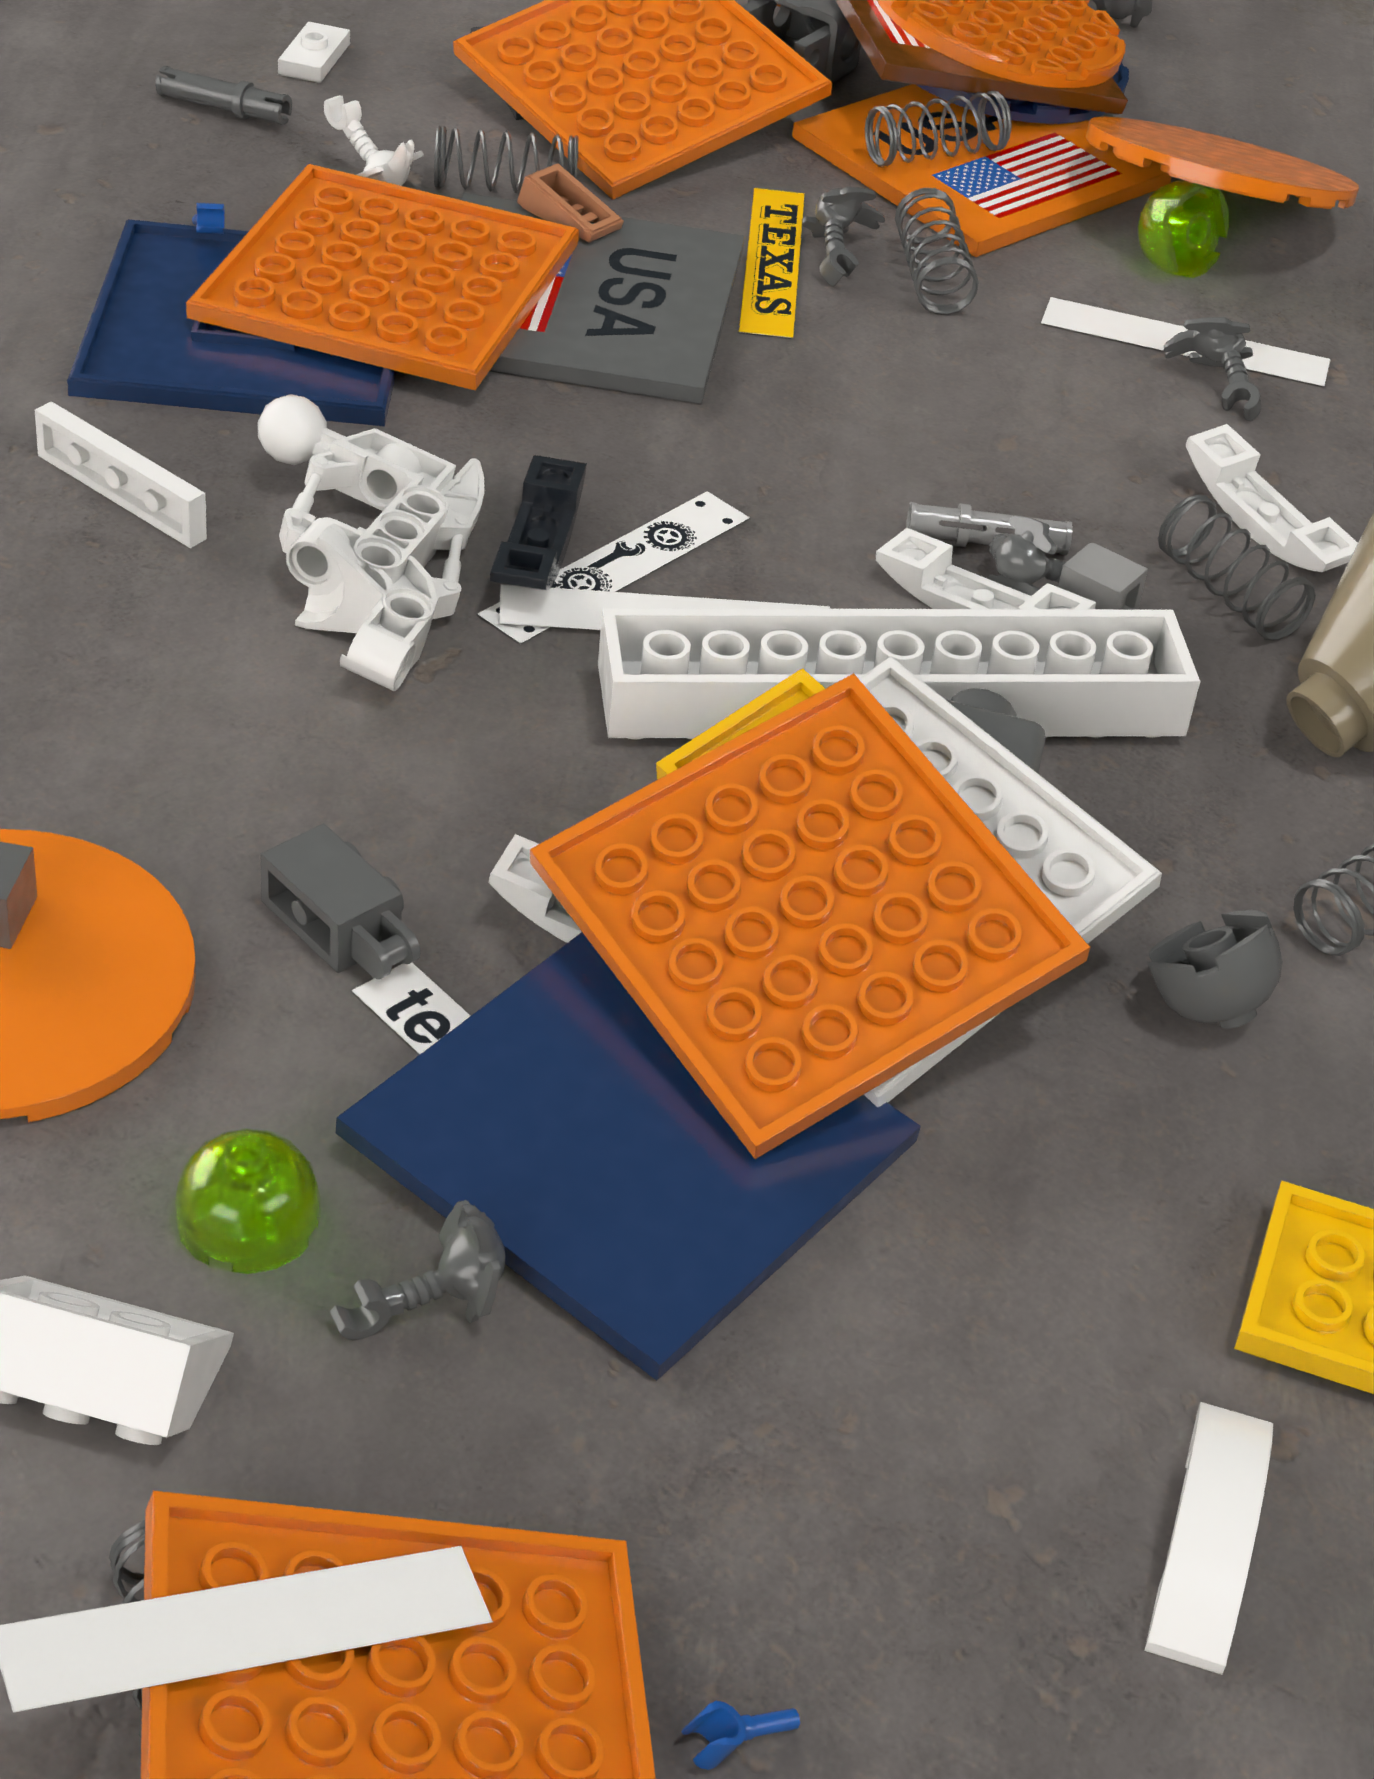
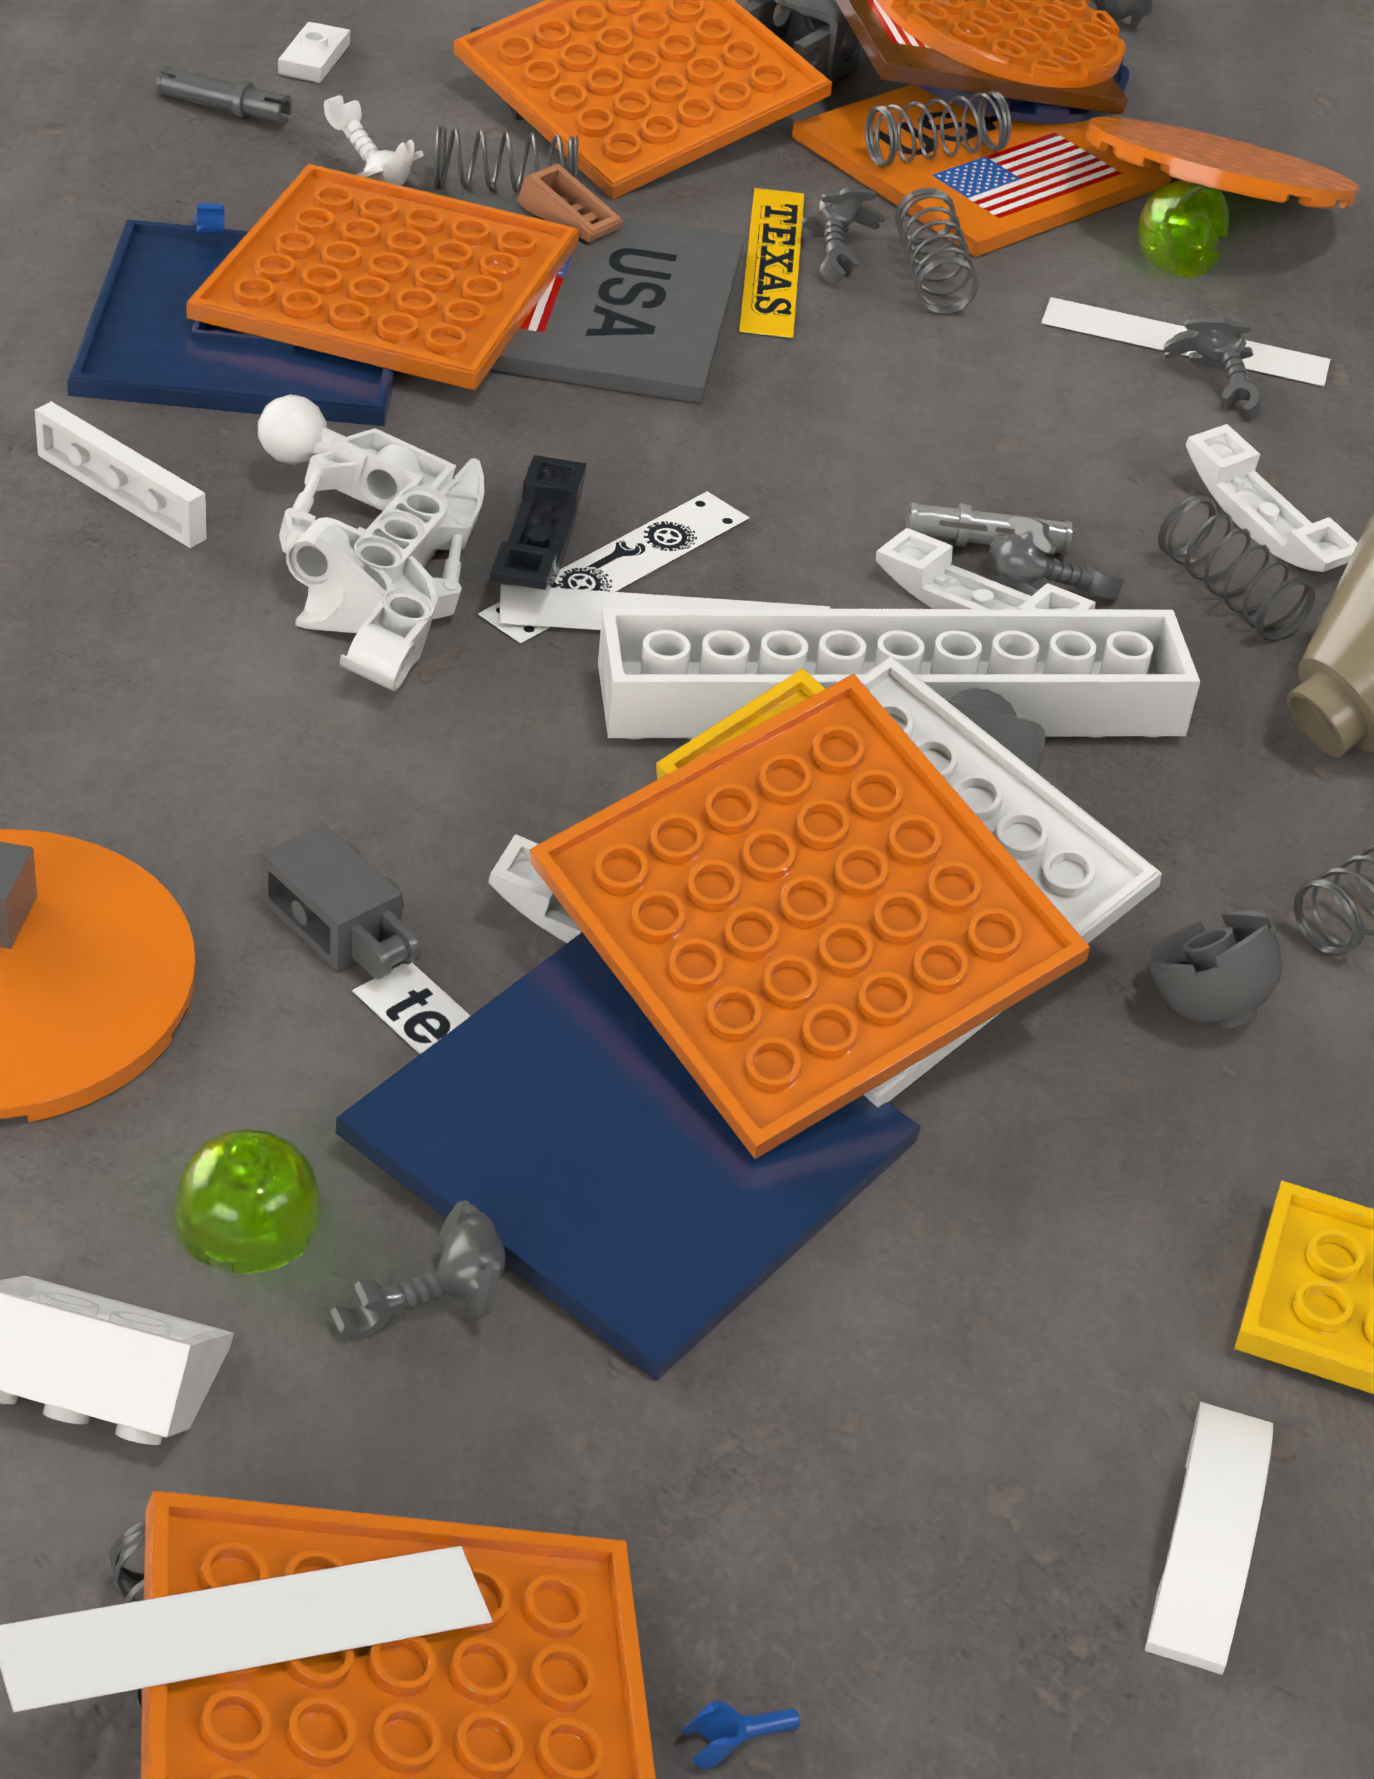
light grey panel [1058,543,1148,610] -> none

